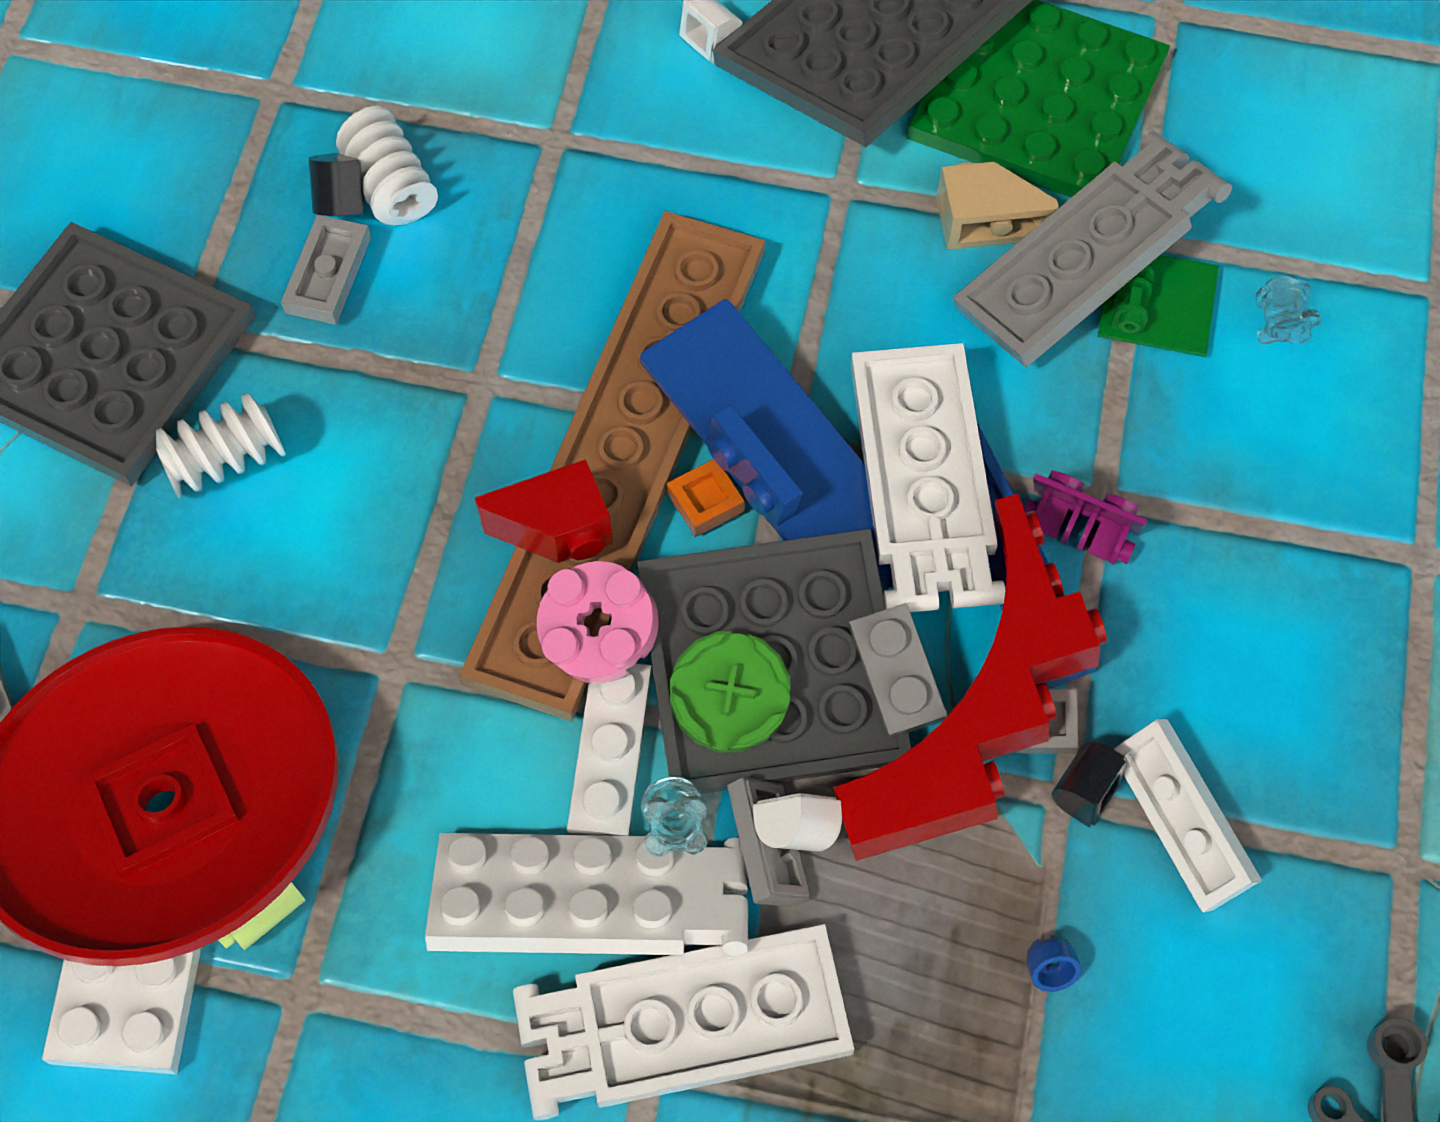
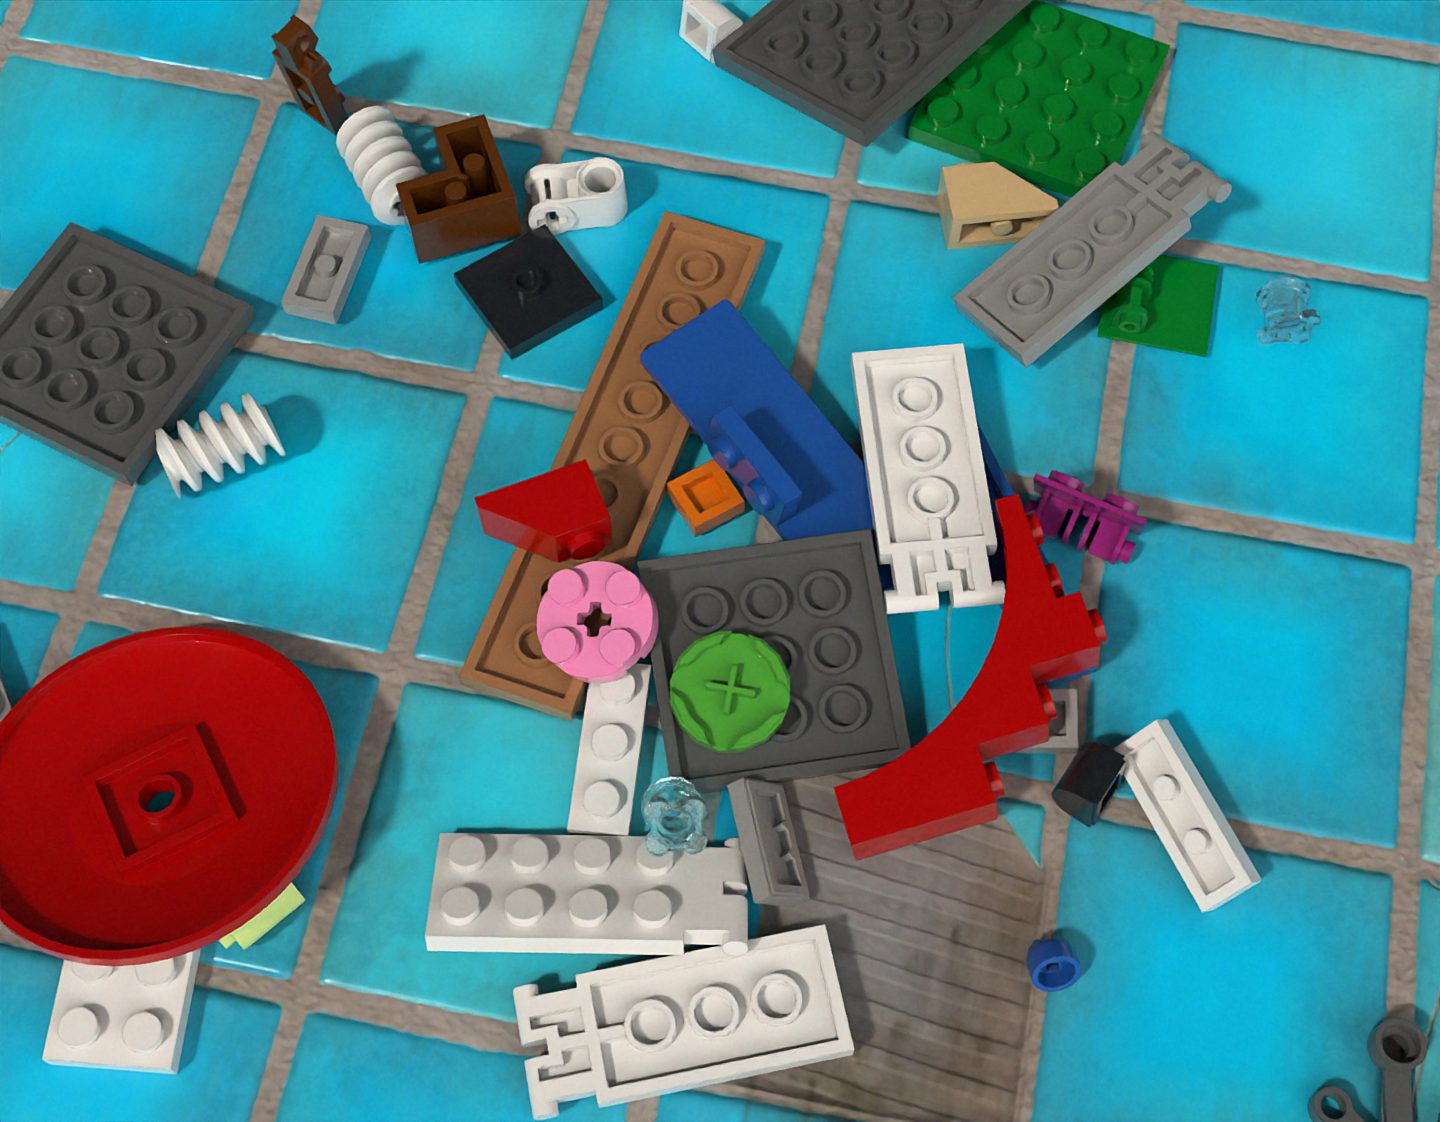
black brick [308,153,364,216] -> none
white brick [753,793,842,852] -> none
light grey plate [849,603,947,739] -> none
none -> reddish brown hinge [272,15,348,137]
none -> reddish brown brick [396,114,521,264]
none -> black plate [454,224,603,360]
none -> white piece [524,157,628,235]

